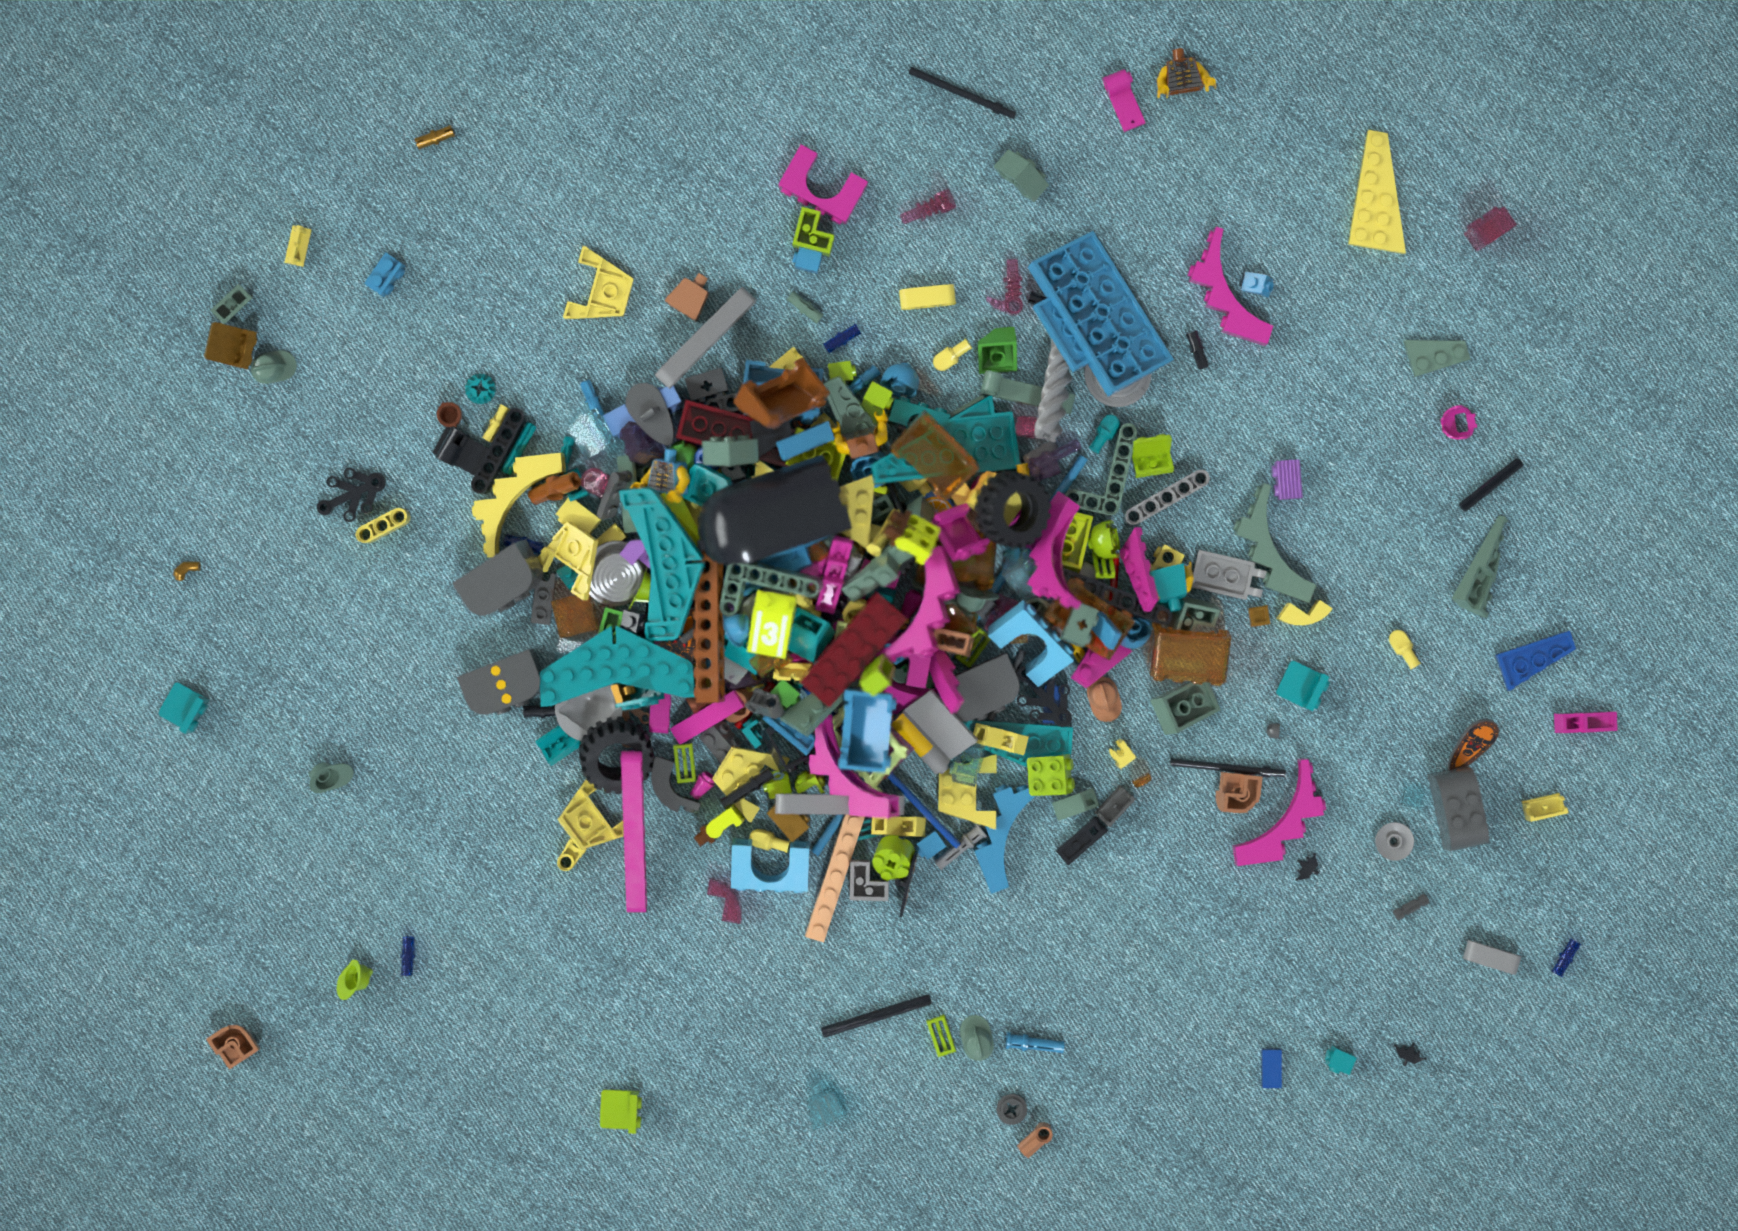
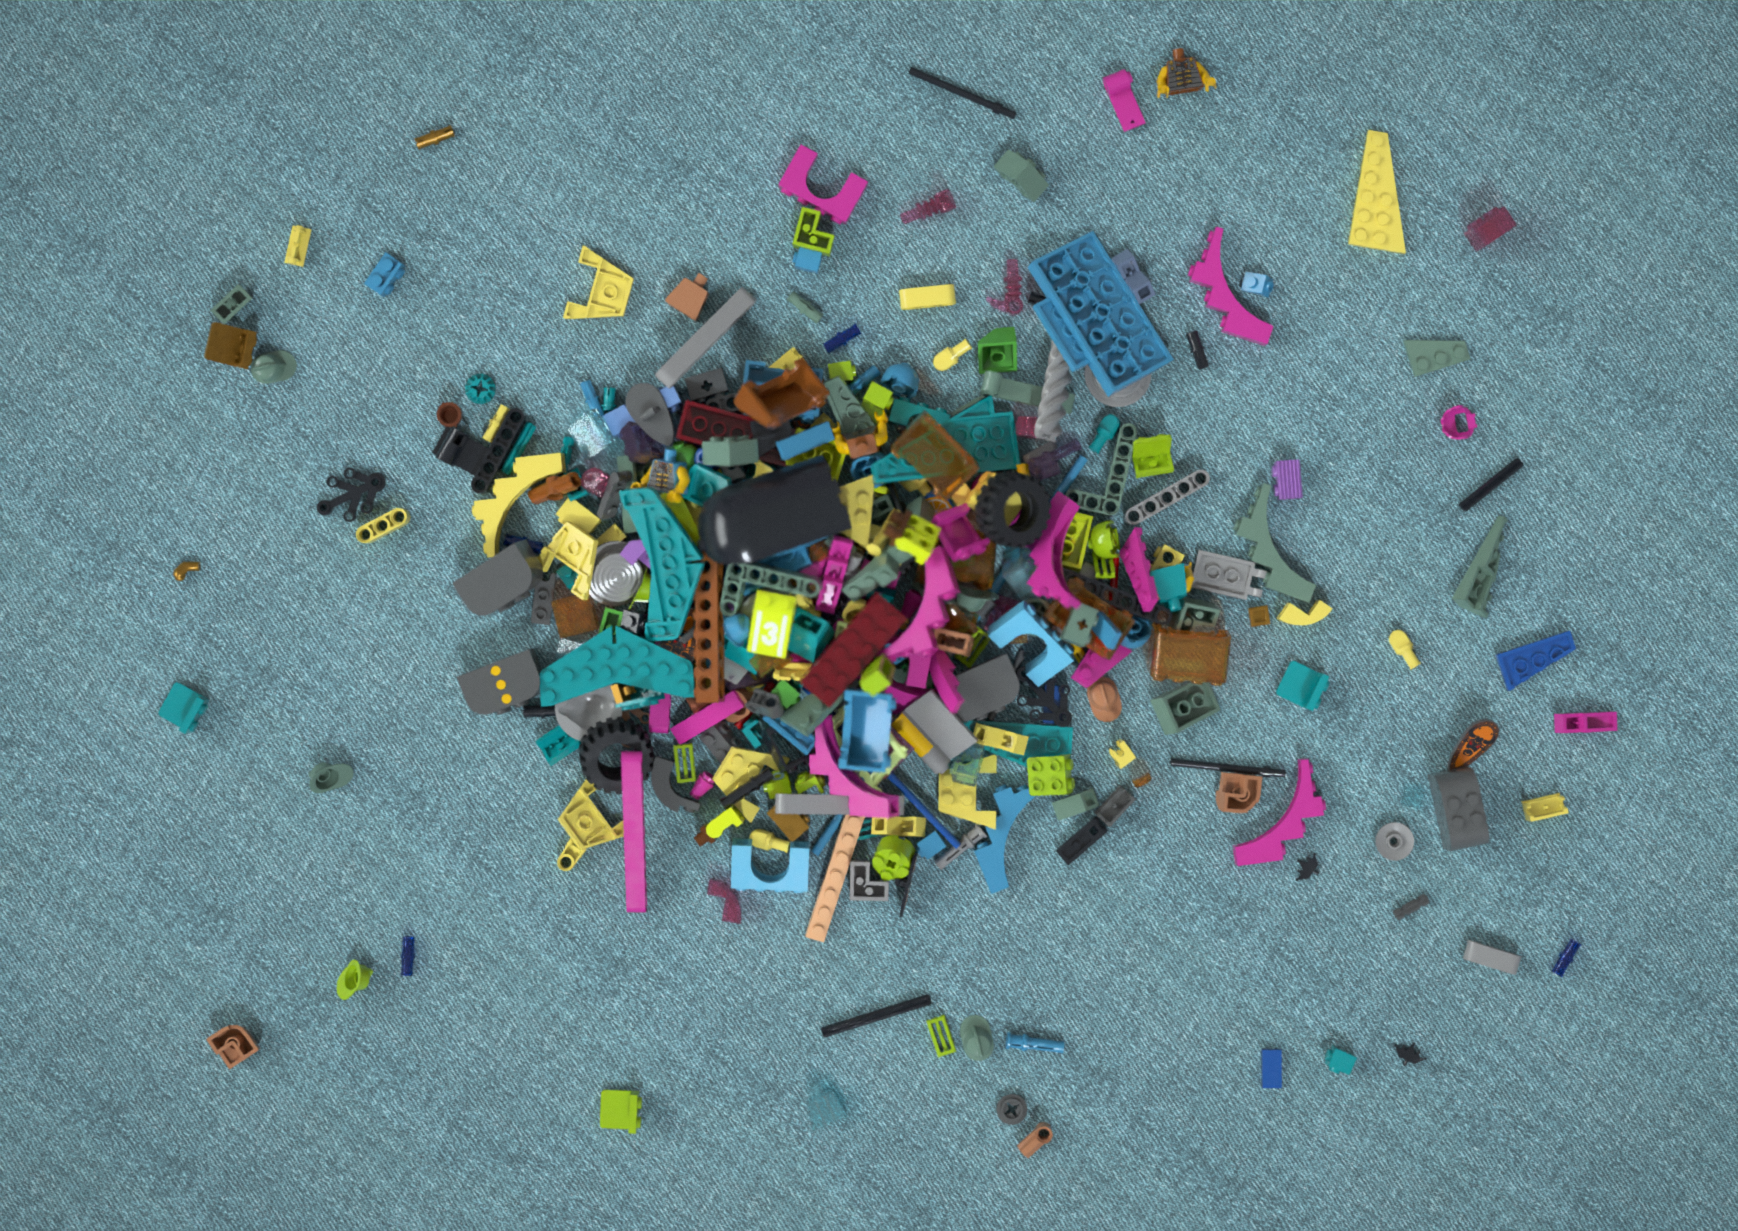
dark grey hinge [1266,723,1280,739] -> none
none -> teal pin [601,387,617,412]
none -> sand blue brick [1111,249,1156,304]

